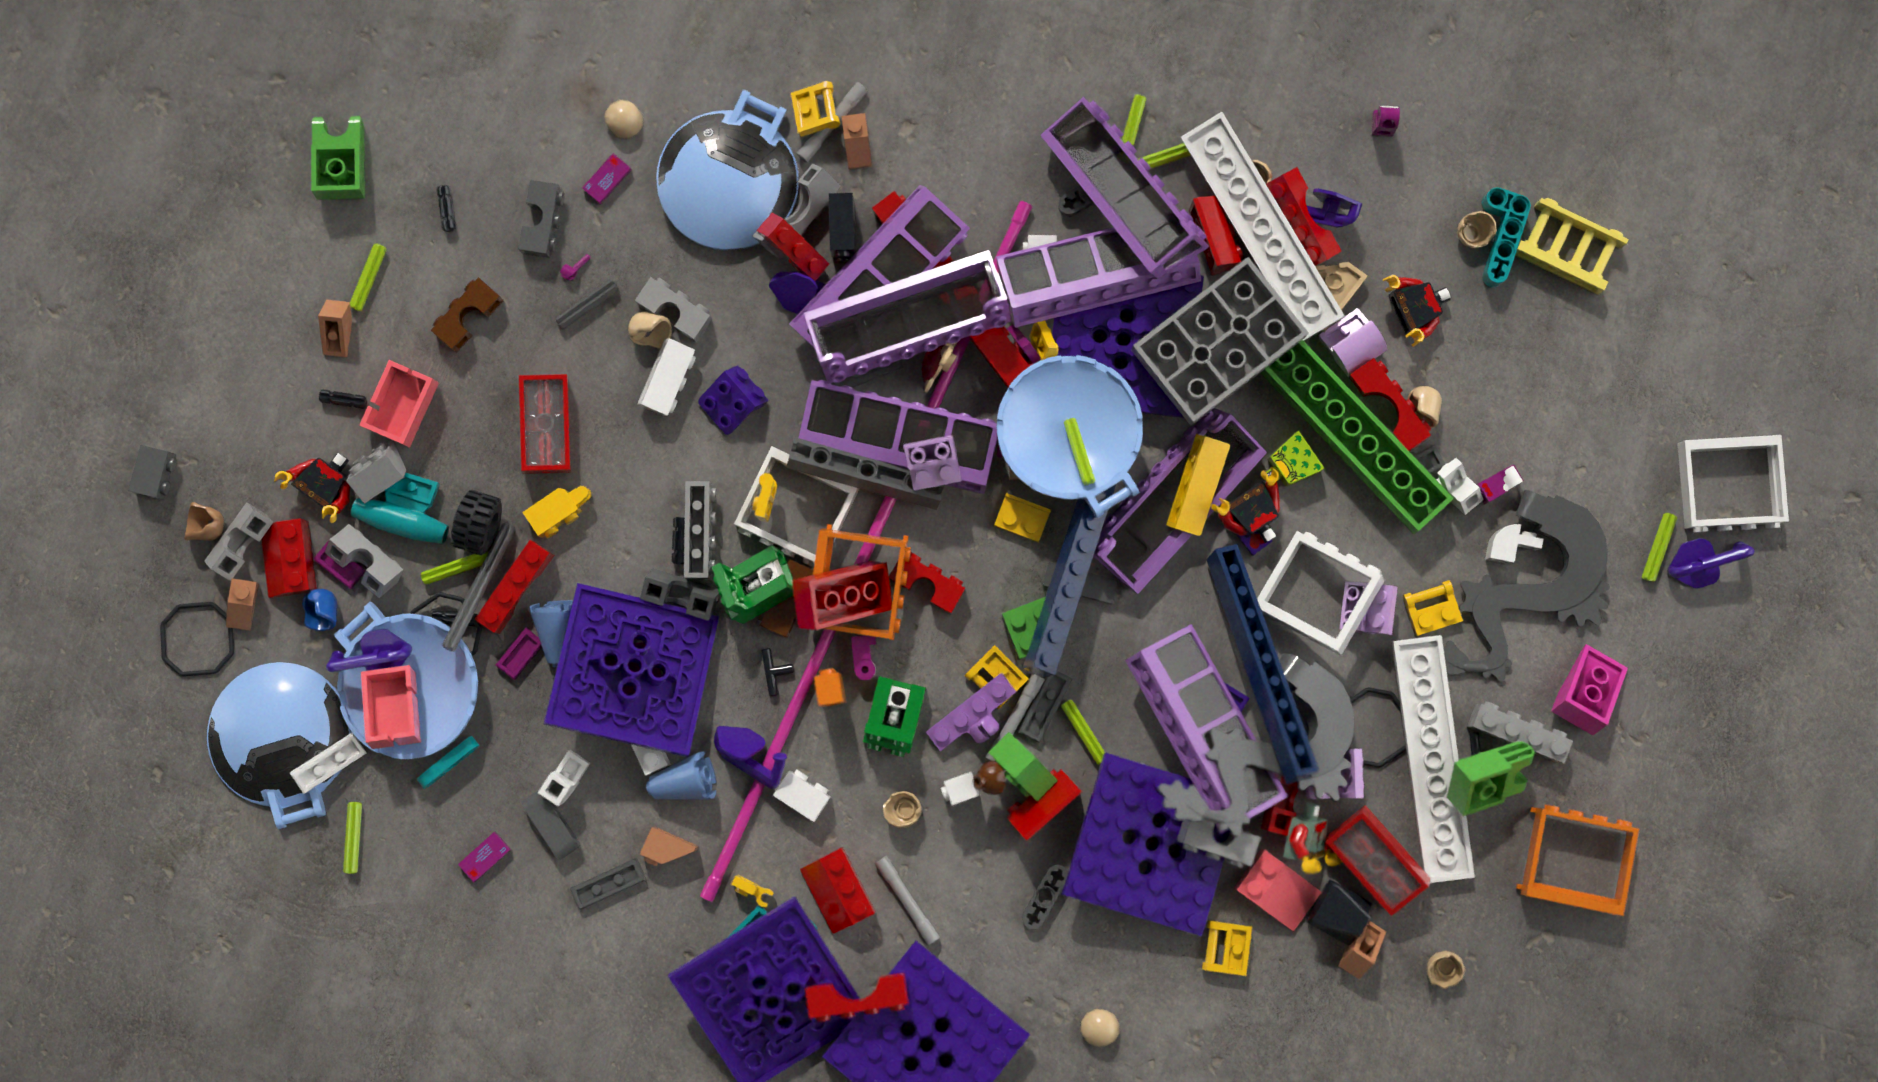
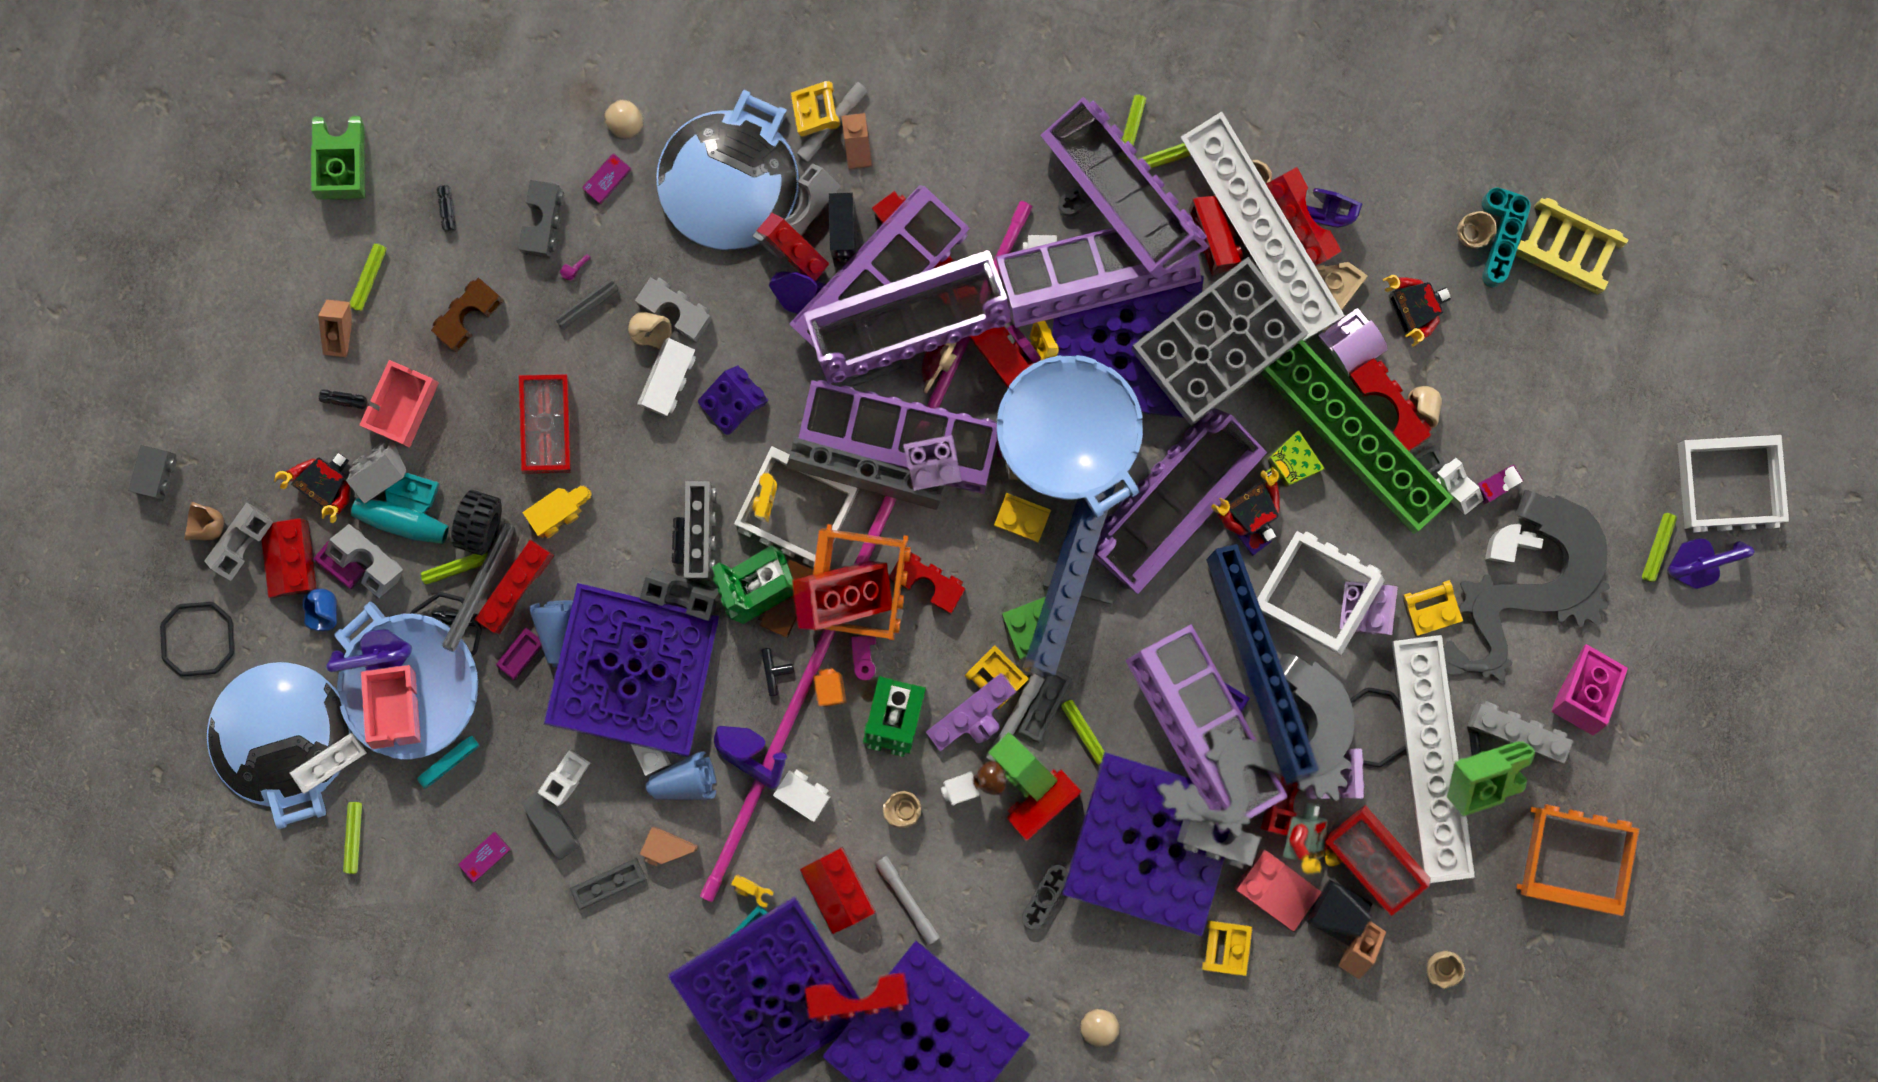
nougat slope [226,579,259,631] -> none
lime axle [1064,418,1095,486] -> none
yellow panel [1166,434,1230,536] -> none
magenta leg [1372,106,1400,137] -> none

